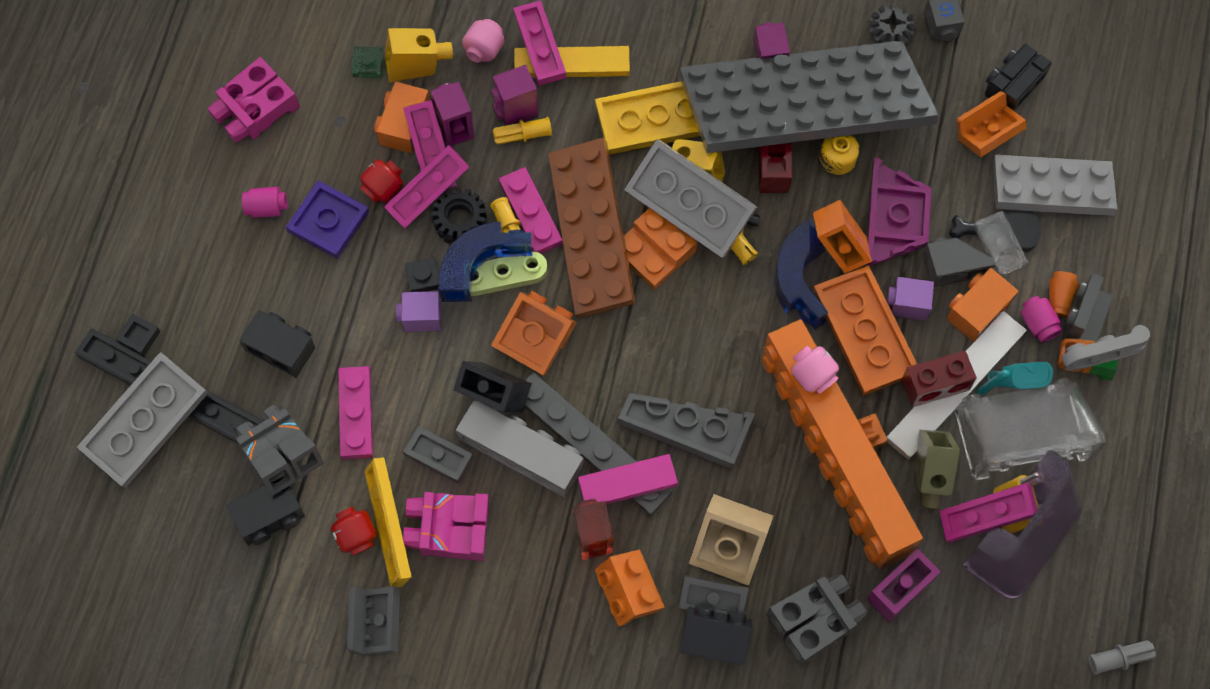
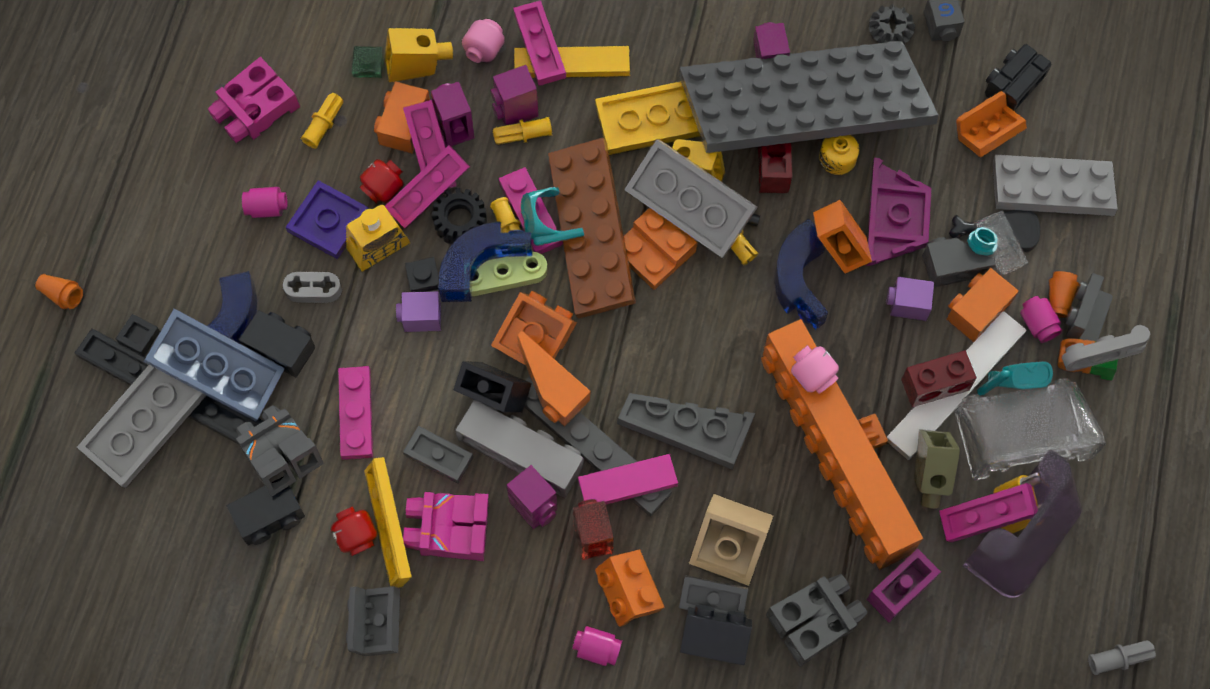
orange plate [813,265,917,396] -> none
none -> orange cone [35,274,83,309]
none -> sand blue slope [144,309,285,421]
none -> clear blue arch [207,271,257,344]
none -> light grey beam [283,272,342,303]
none -> yellow axle [301,93,343,149]
none -> yellow torso [346,205,410,272]
none -> magenta brick [507,465,557,529]
none -> orange slope [518,331,591,427]
none -> teal helmet [521,187,584,246]
none -> dark pink brick [572,626,622,666]
none -> teal plate [967,227,998,255]

